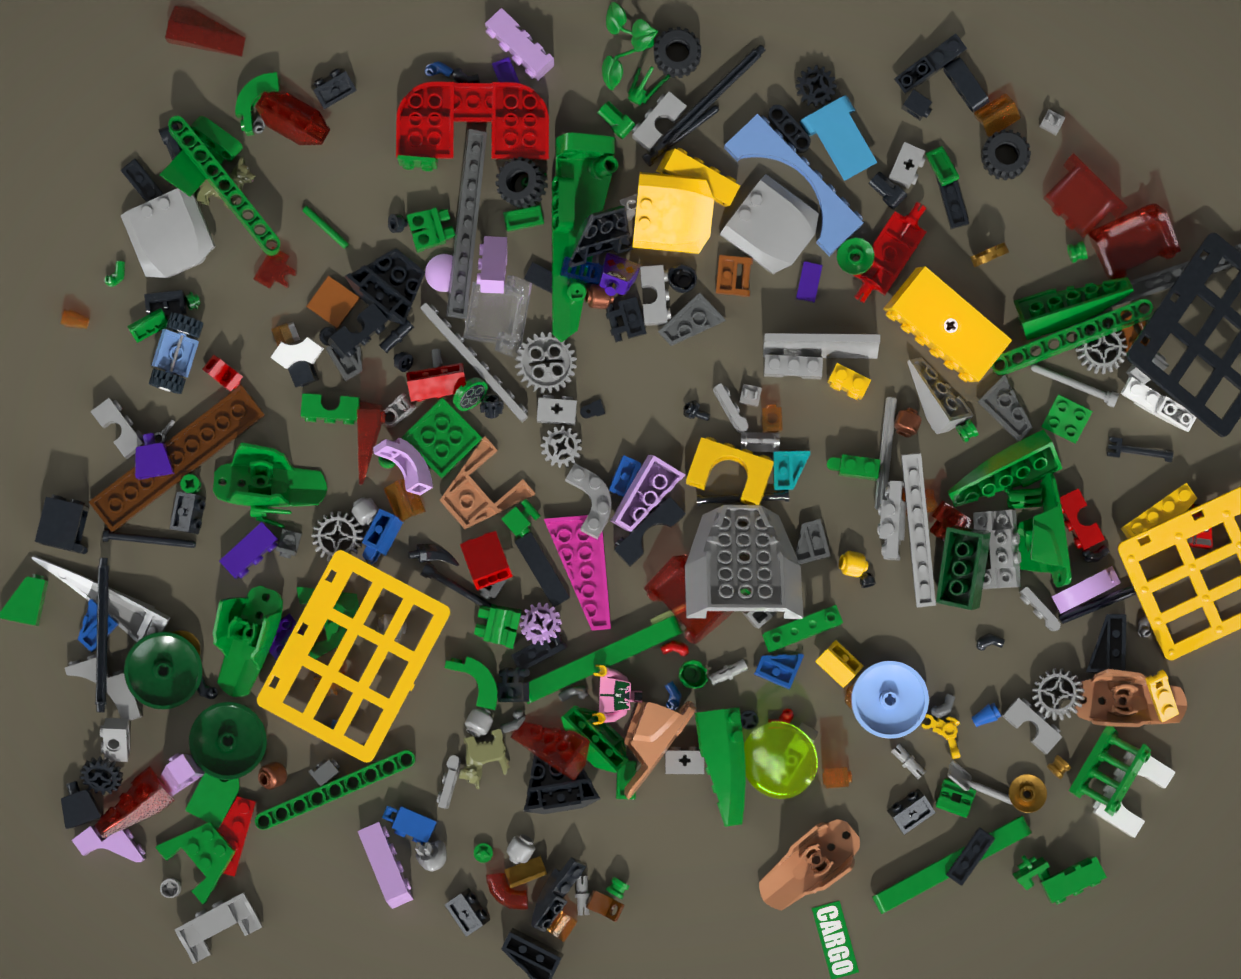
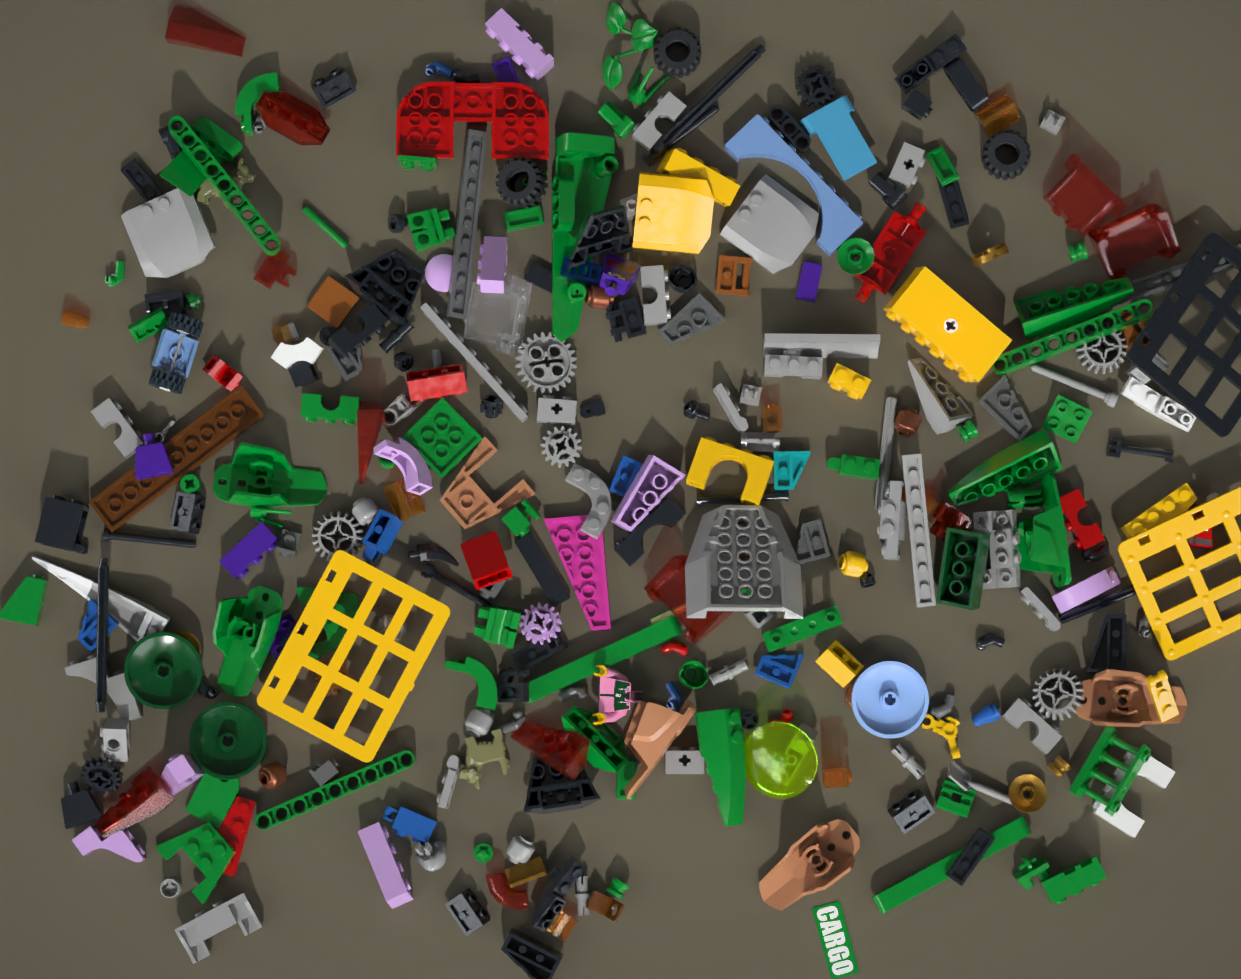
tile [453,378,488,411] -> none

